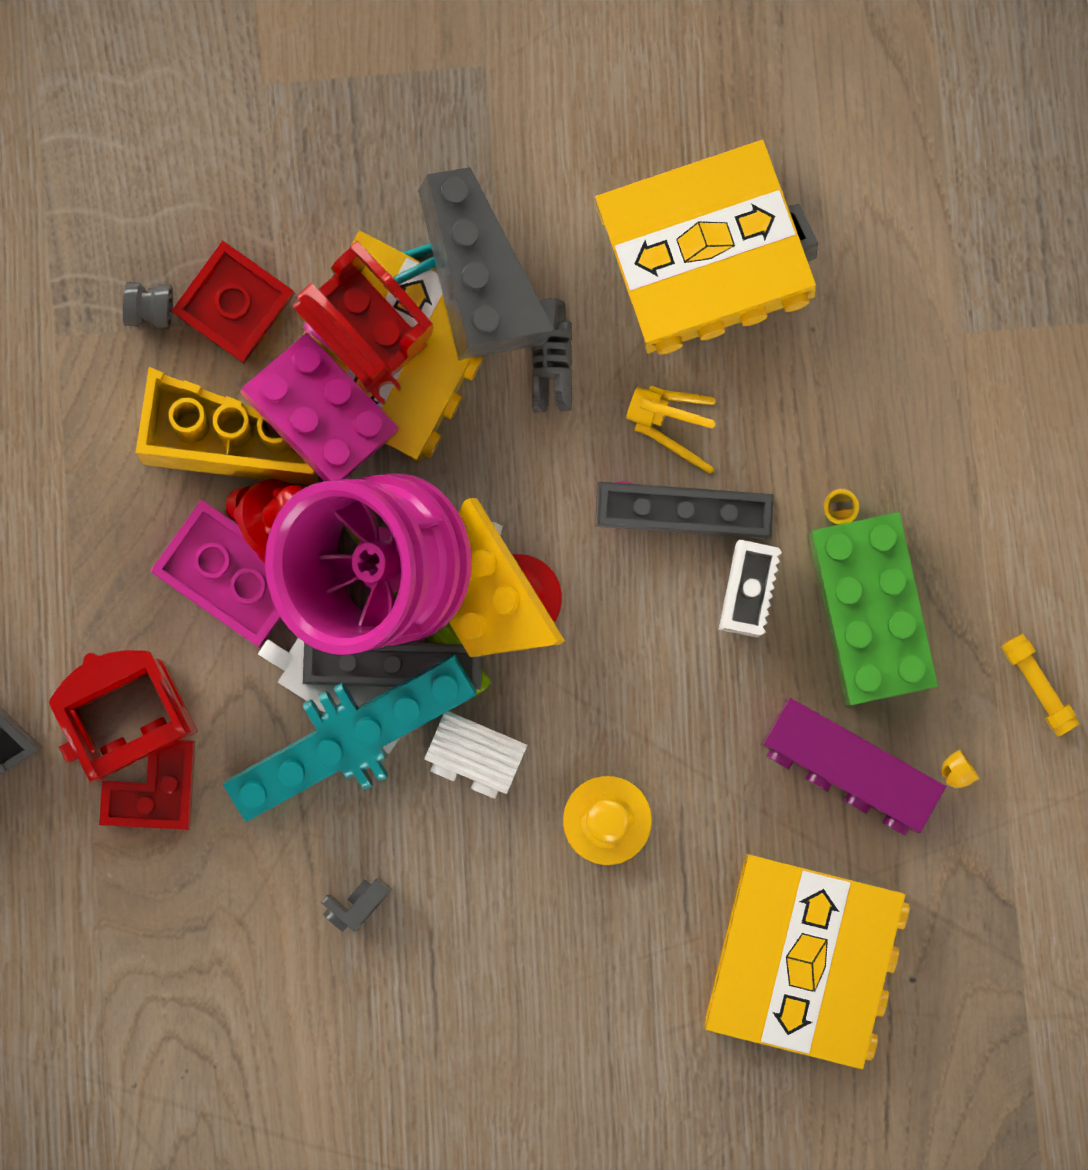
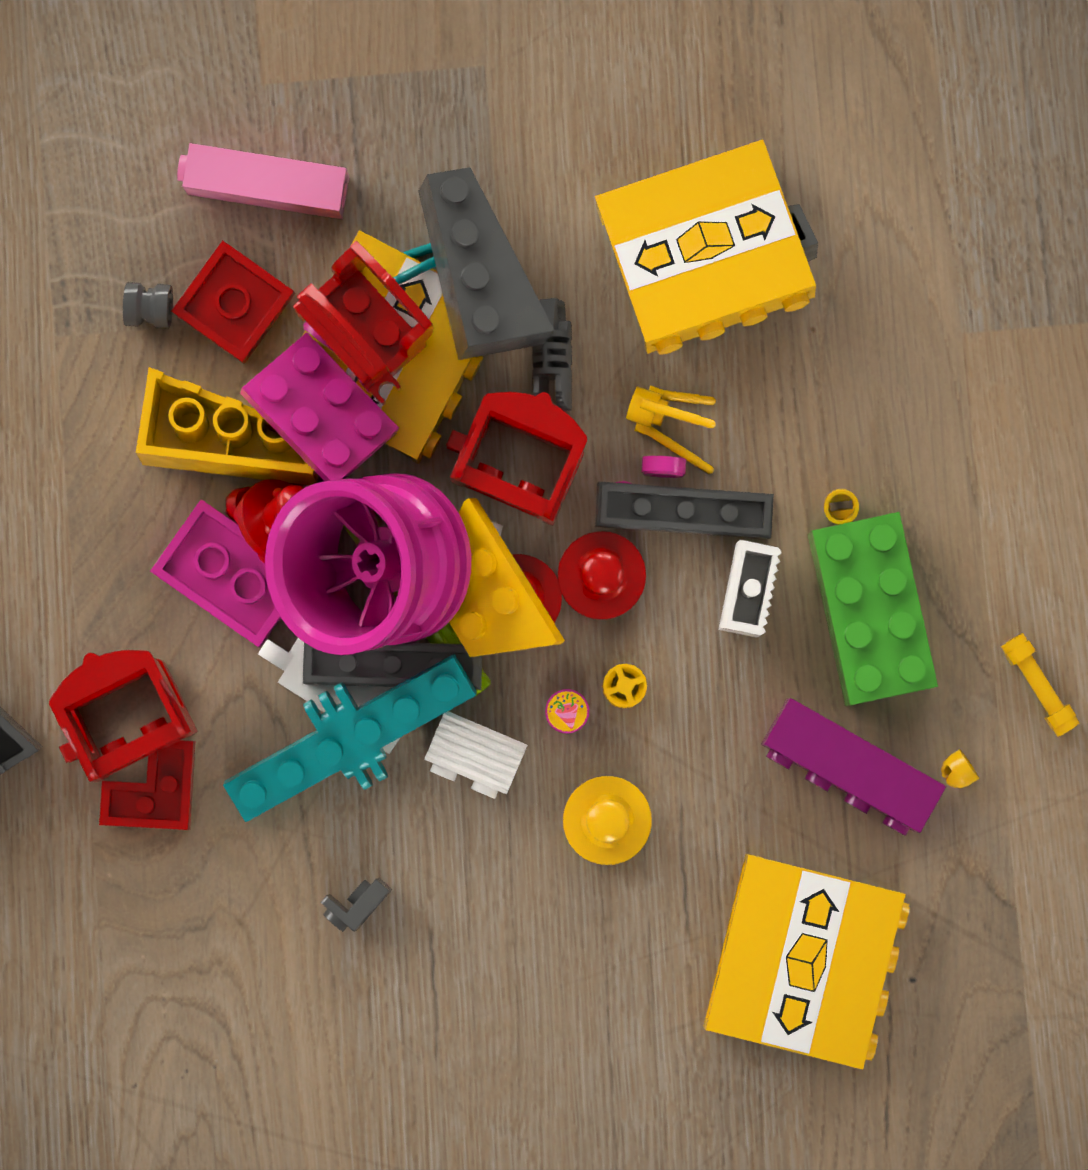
none -> bright pink brick [177,143,349,219]
none -> red animal [446,391,588,526]
none -> tile [545,689,589,734]
none -> red plate [558,531,646,620]
none -> yellow wheel [602,663,647,709]
none -> dark pink tile [641,456,686,478]

